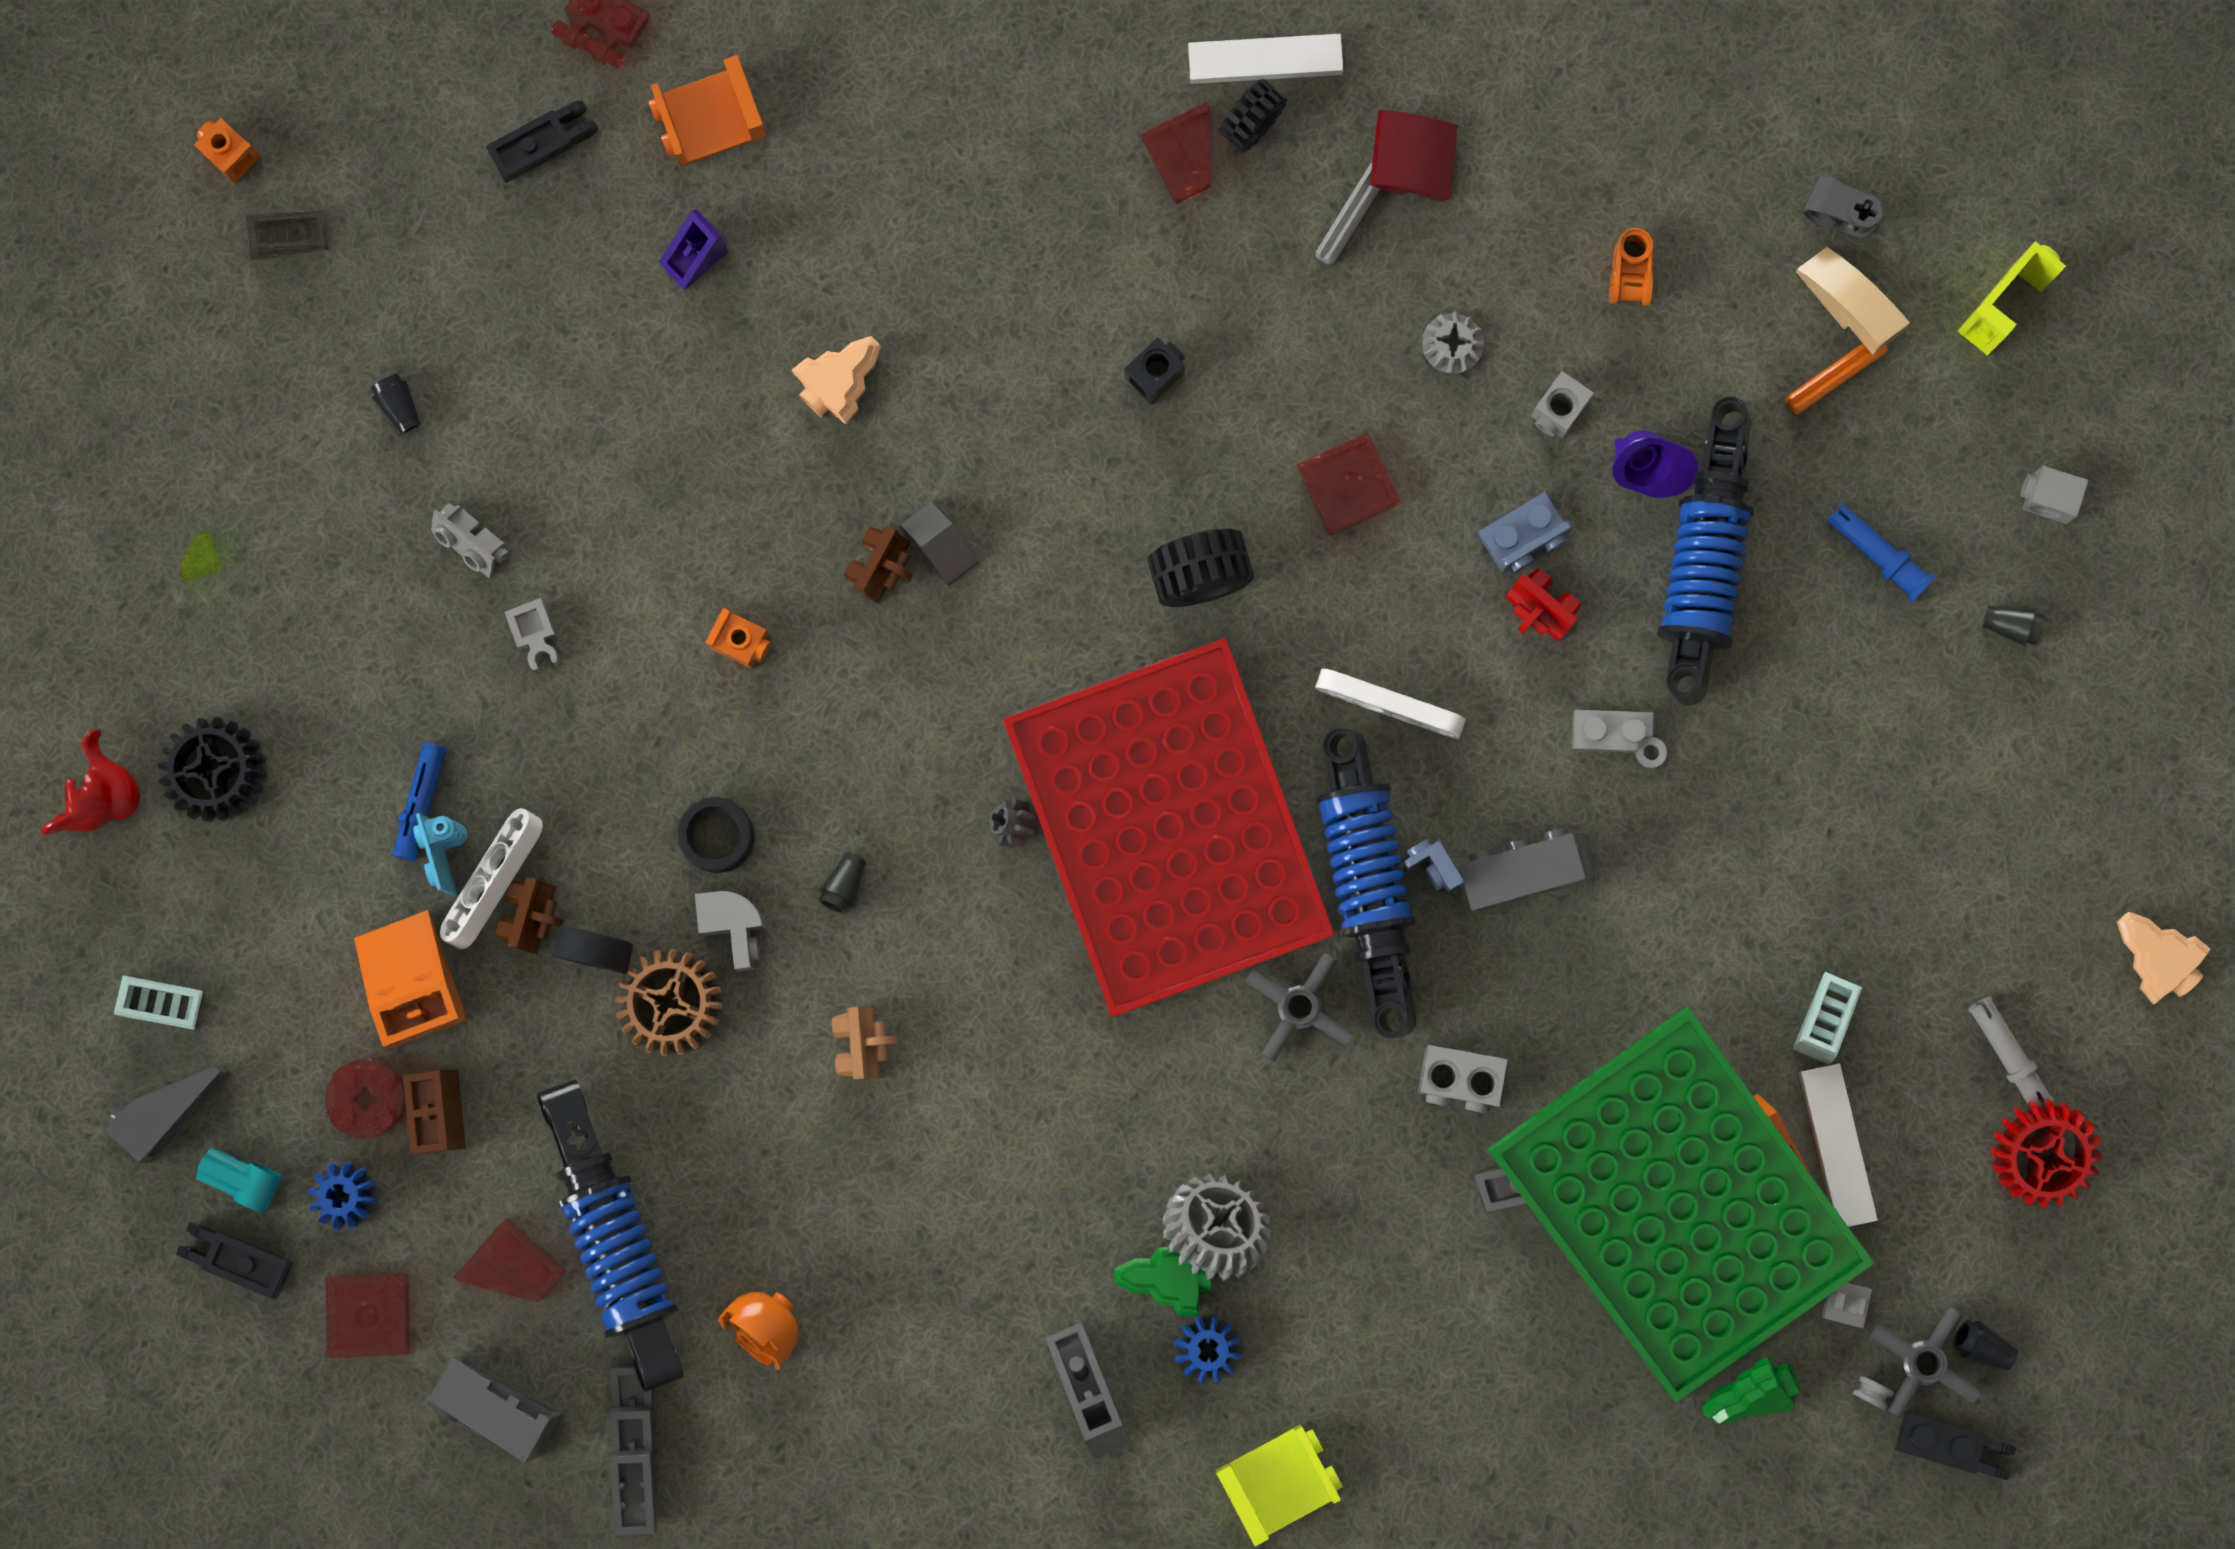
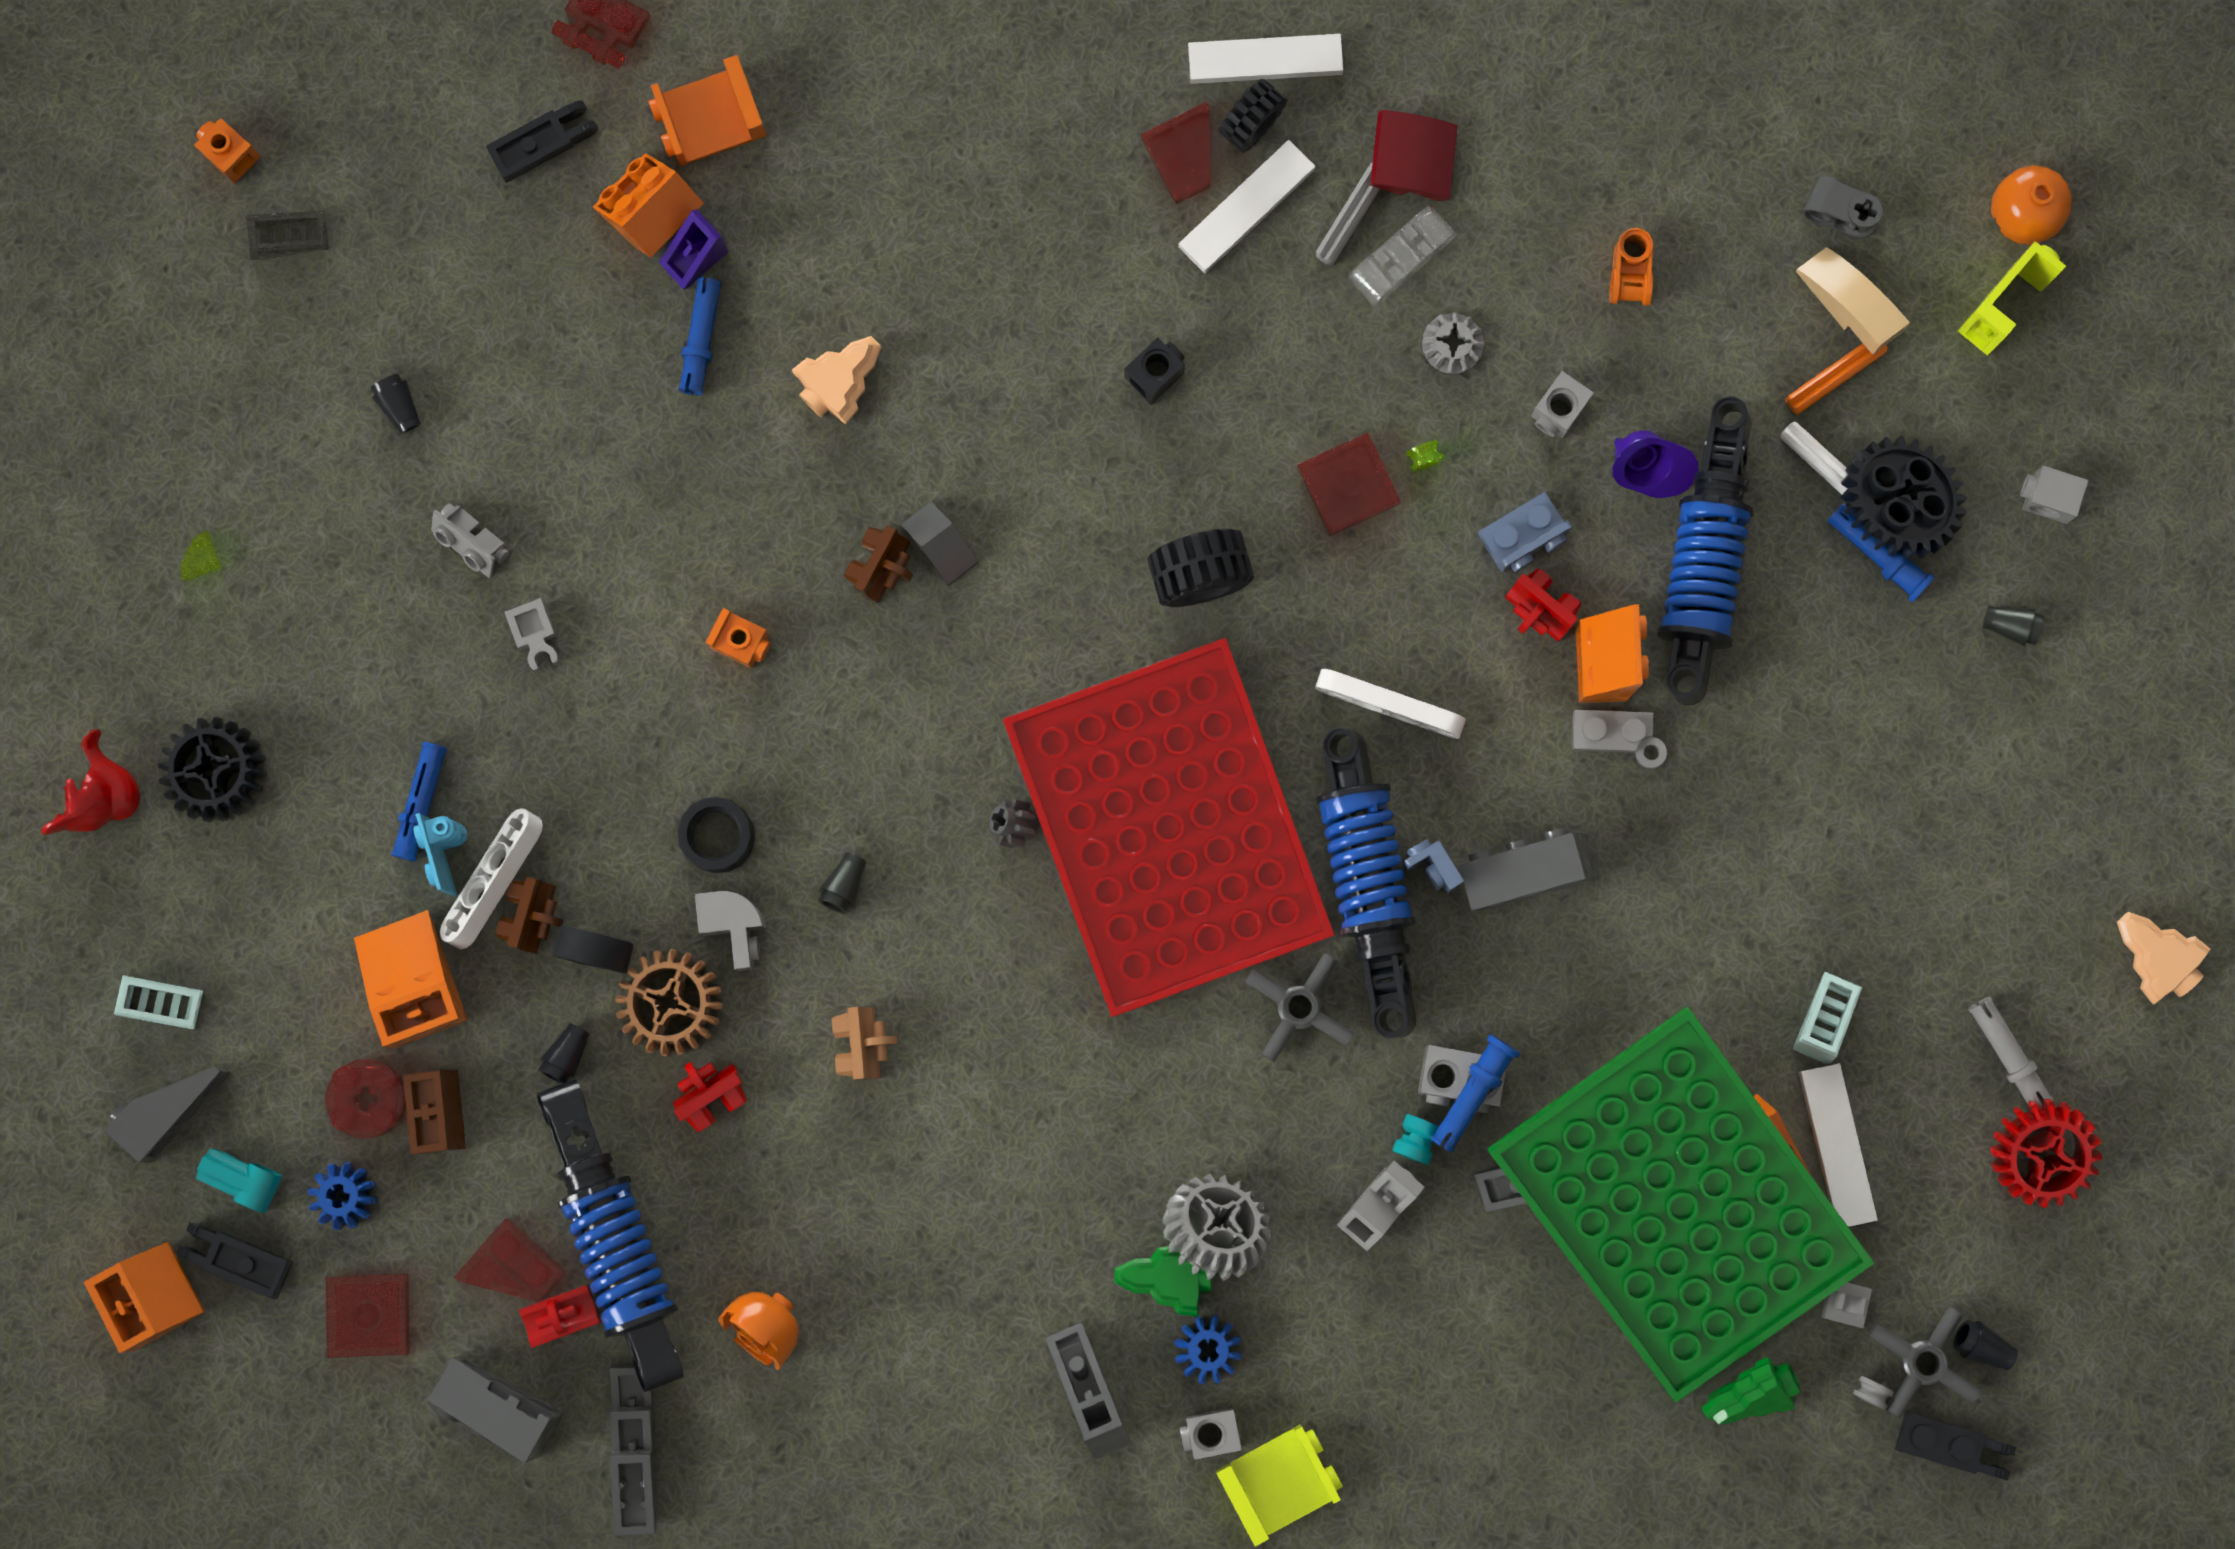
none -> orange slope [83,1242,205,1354]
none -> red hips [519,1284,602,1348]
none -> black cone [538,1023,590,1084]
none -> orange slope [593,153,704,258]
none -> red hips [673,1061,747,1132]
none -> blue pin [678,277,722,396]
none -> white tile [1178,140,1315,274]
none -> light grey brick [1180,1407,1242,1460]
none -> light grey brick [1337,1161,1425,1251]
none -> clear beam [1348,205,1457,307]
none -> teal wheel [1392,1114,1439,1166]
none -> clear neon green bush [1406,440,1445,472]
none -> blue pin [1430,1034,1521,1153]
none -> orange slope [1576,604,1649,703]
none -> white axle [1780,422,1848,494]
none -> black gear [1840,436,1967,560]
none -> orange cylinder [1991,165,2073,245]

